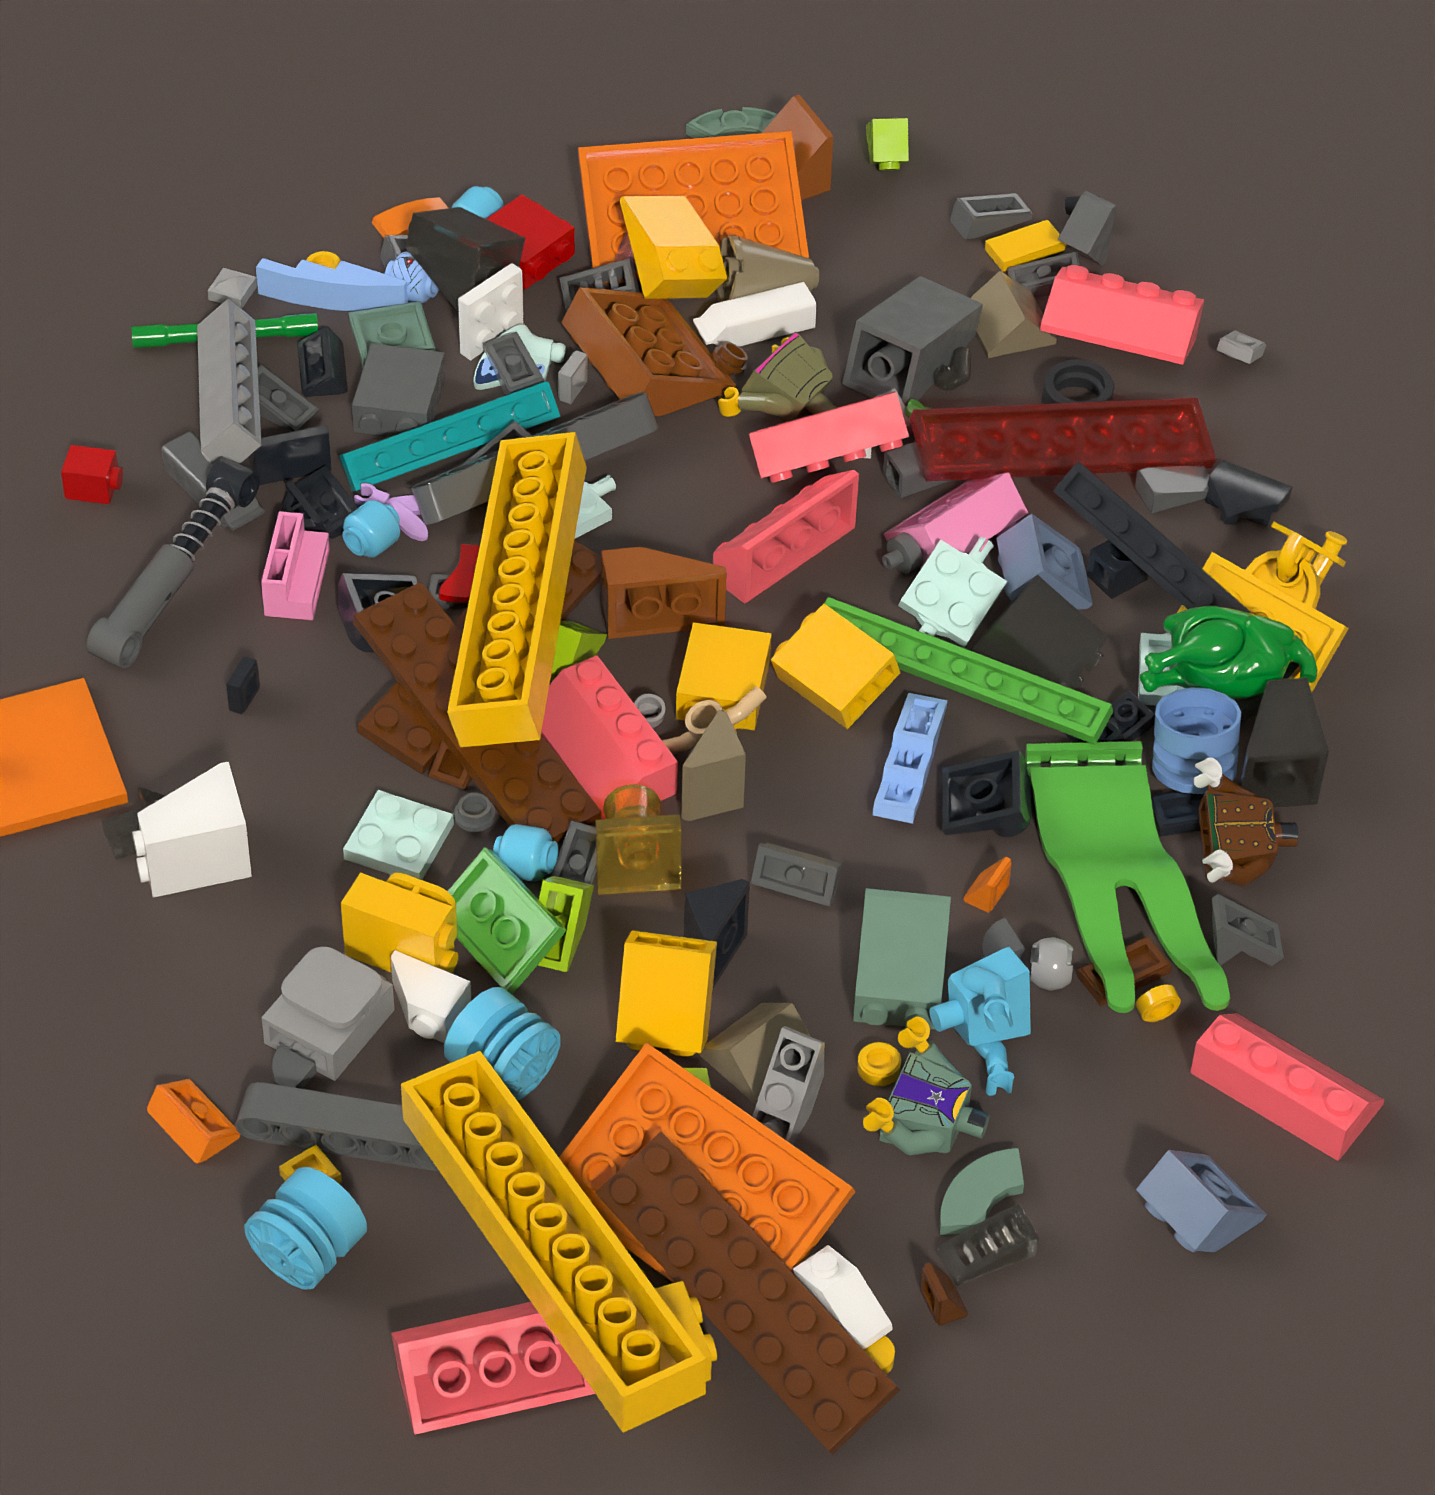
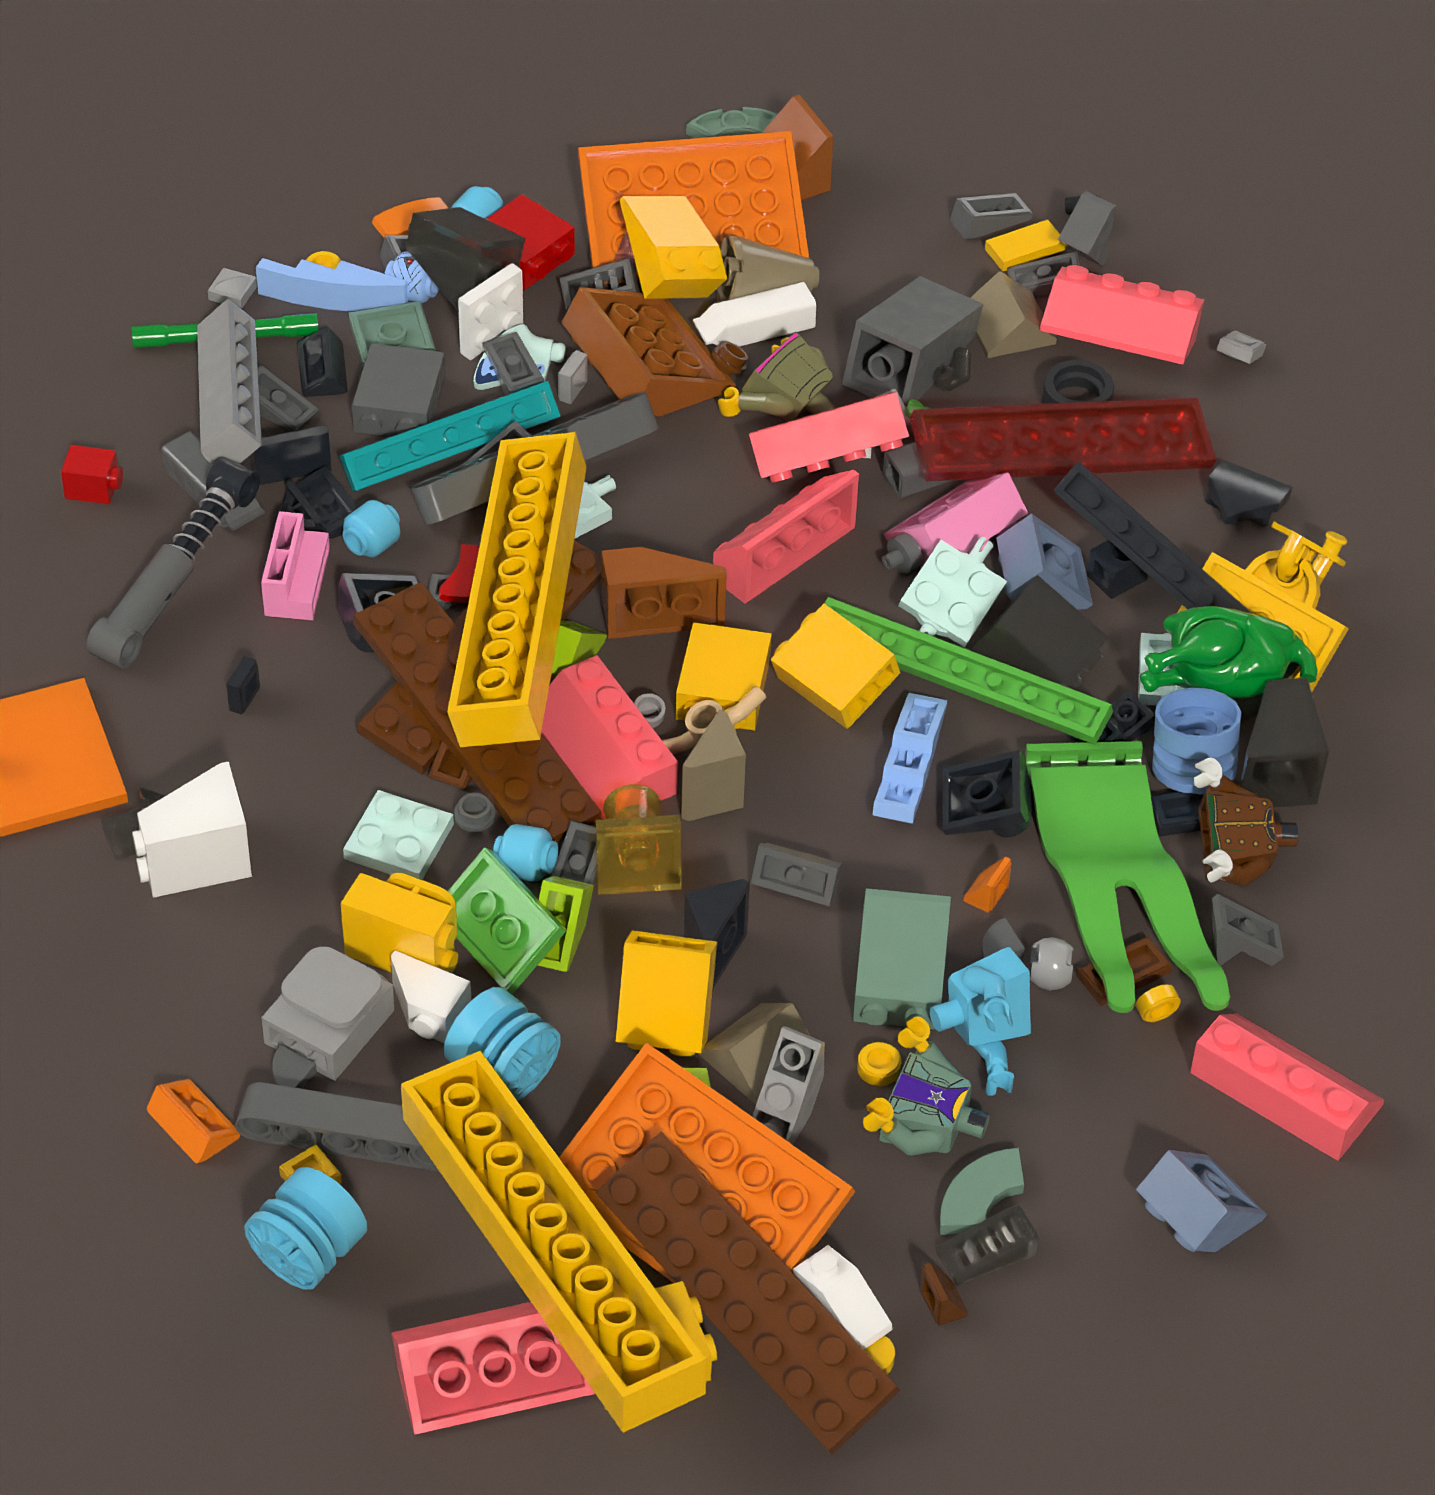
lavender piece [354,483,428,541] -> none
lime slope [866,118,909,171] -> none
dark grey slope [1135,465,1210,514] -> none

